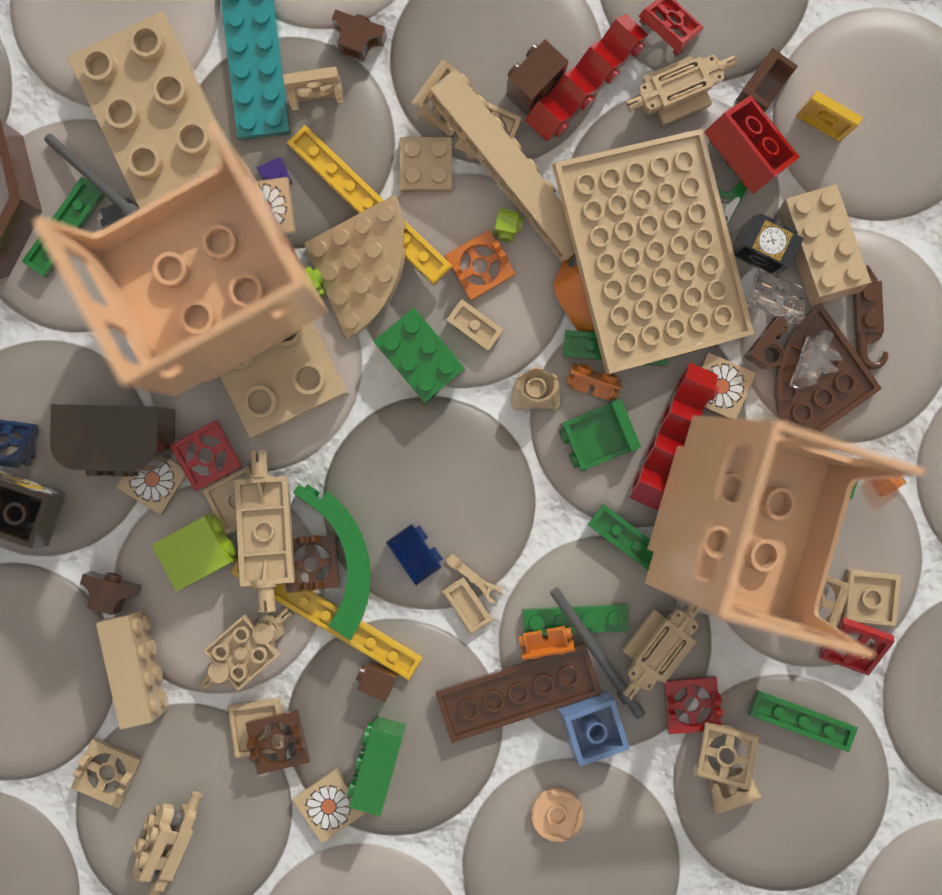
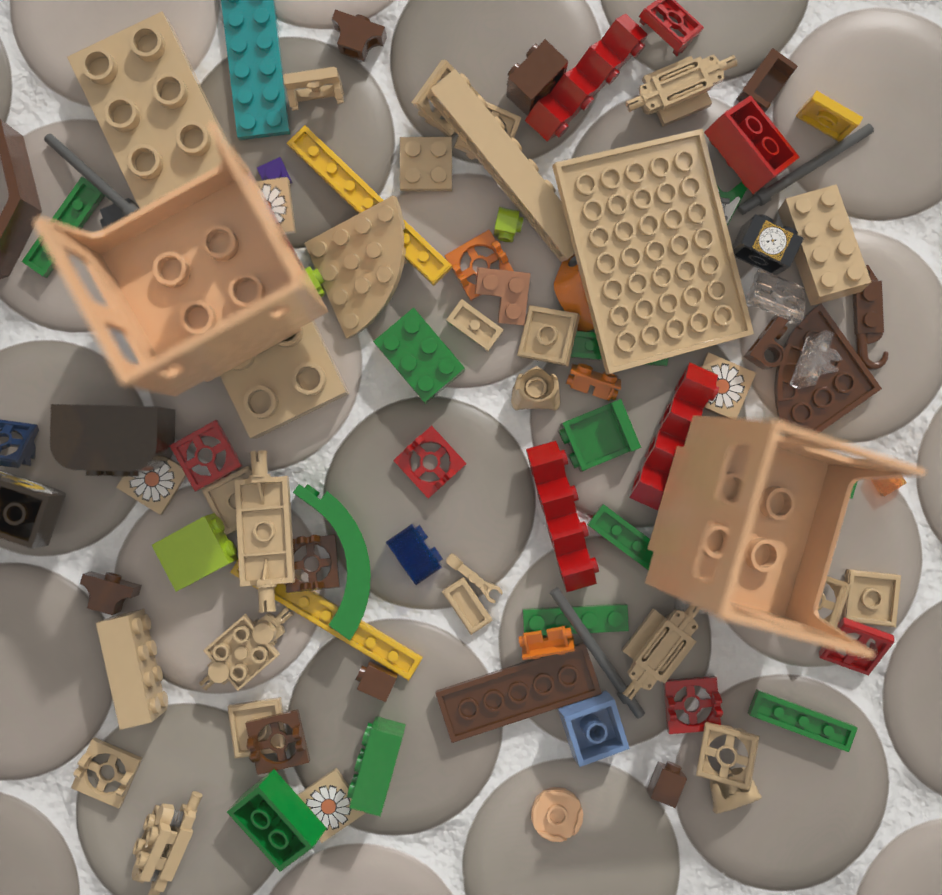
none -> green brick [227,769,327,872]
none -> red piece [393,425,467,499]
none -> nougat plate [475,267,531,326]
none -> tan tile [517,305,580,366]
none -> red brick [526,441,599,592]
none -> reddish brown brick [647,761,687,808]
none -> dark grey bar [738,124,874,215]

